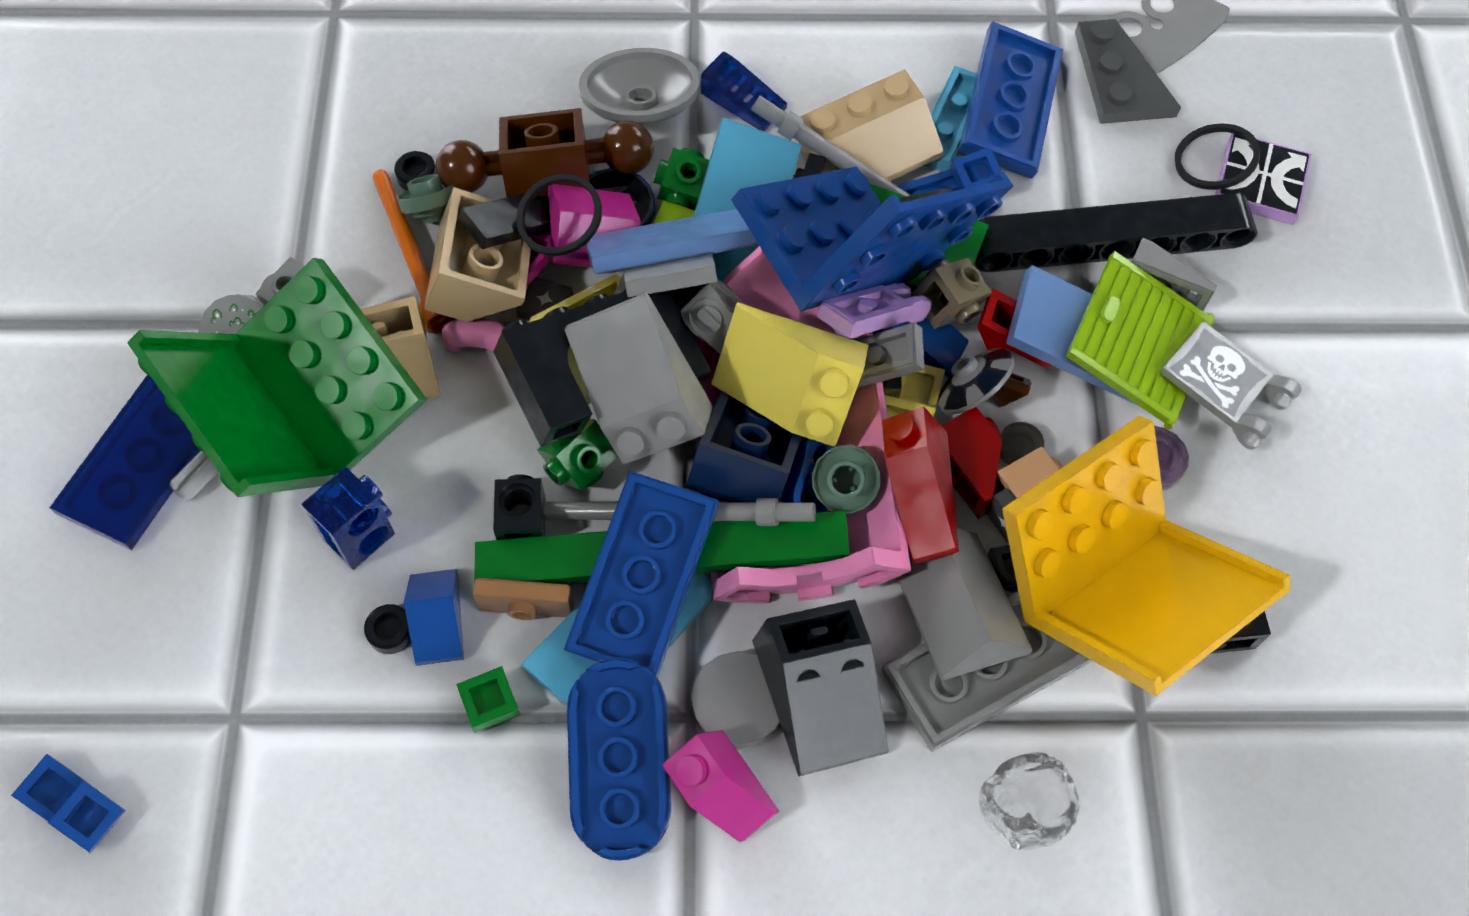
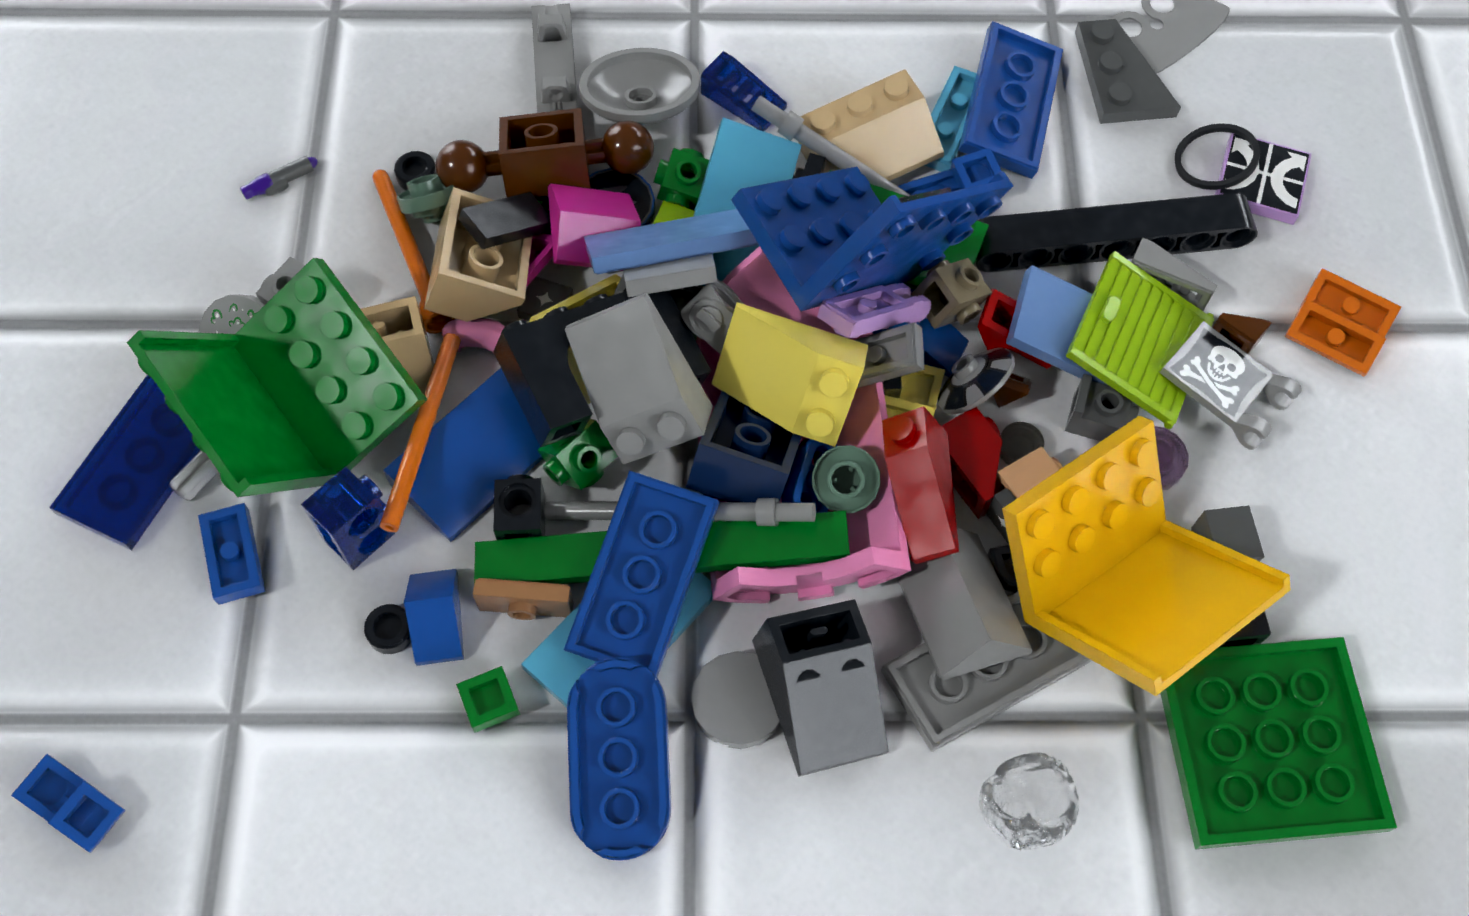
black piece [516,174,602,256] -> none
dark pink slope [662,730,780,842] -> none
none -> blue plate [198,503,265,605]
none -> dark grey piece [240,156,318,200]
none -> orange piece [380,333,461,532]
none -> blue slope [383,368,543,542]
none -> light grey hinge [531,3,578,113]
none -> dark grey brick [1065,374,1139,441]
none -> green plate [1160,637,1397,850]
none -> dark grey brick [1191,505,1265,561]
none -> reddish brown slope [1213,313,1272,355]
none -> orange slope [1284,268,1401,377]

